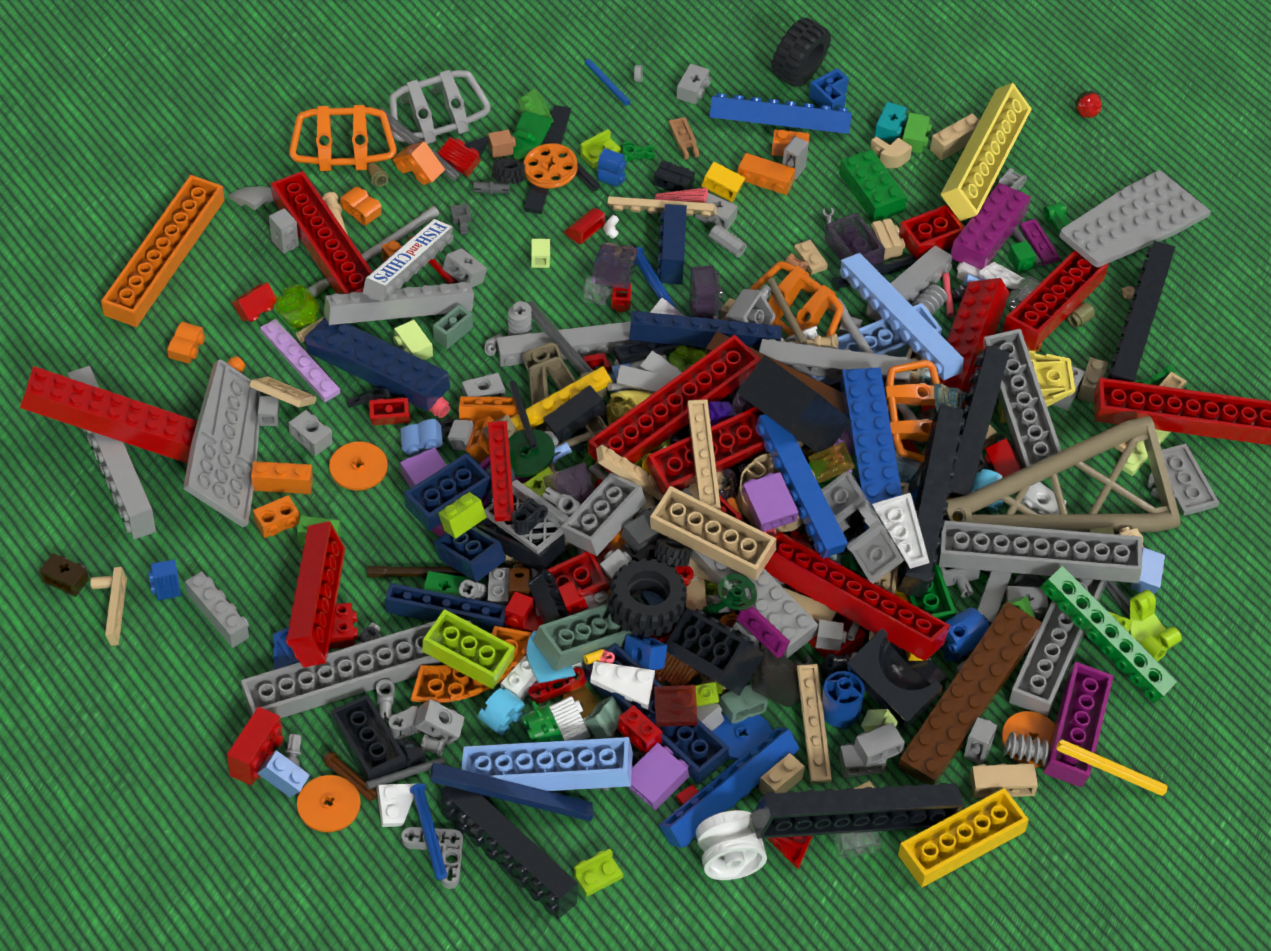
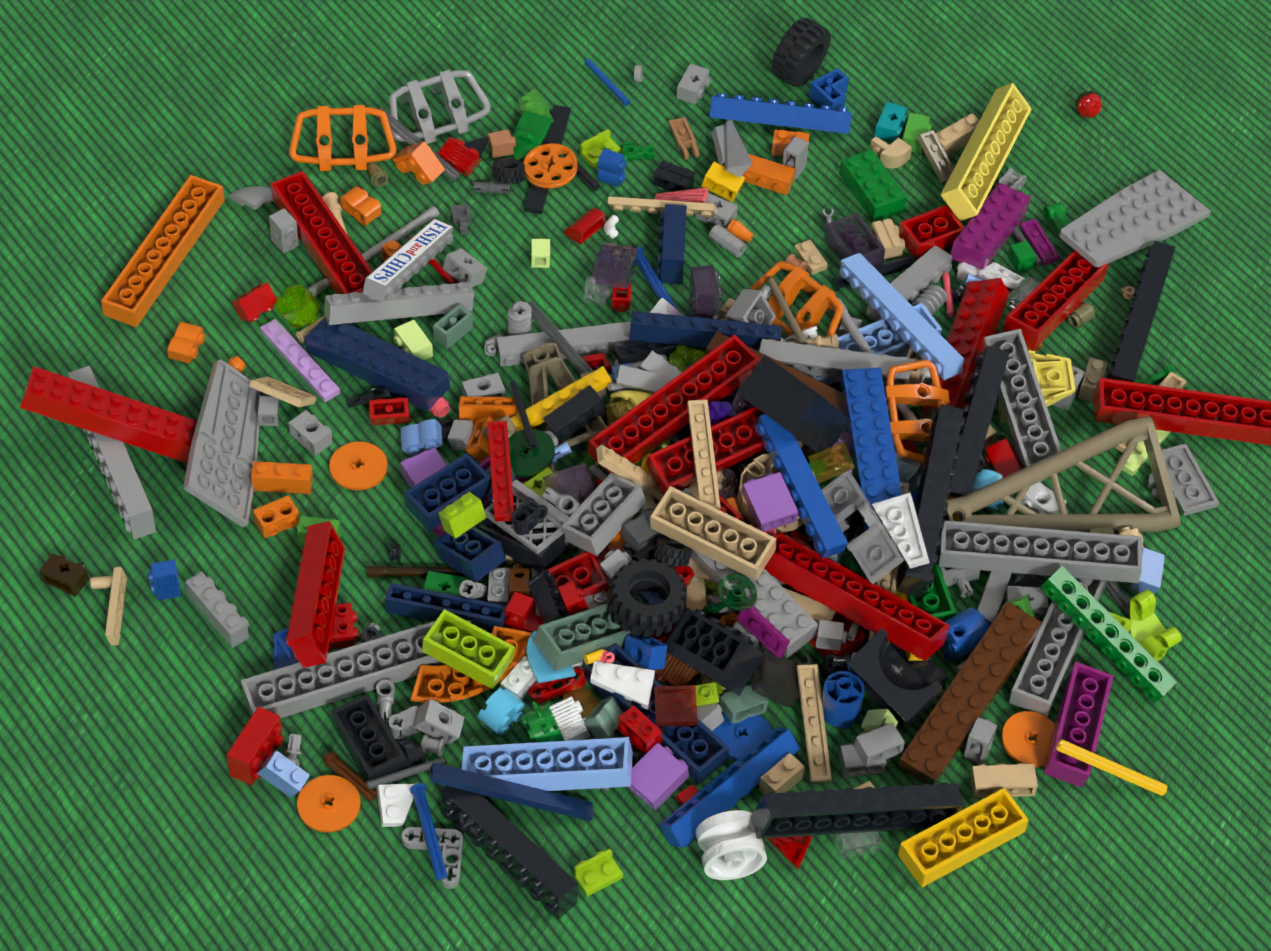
clear light blue brick [934,384,965,410] -> none
light grey piece [1004,732,1050,766] -> none
none -> black bush [390,544,401,562]
none -> light grey wedge [712,120,752,178]
none -> orange cone [727,219,754,243]
none -> dark tan plate [917,130,954,184]

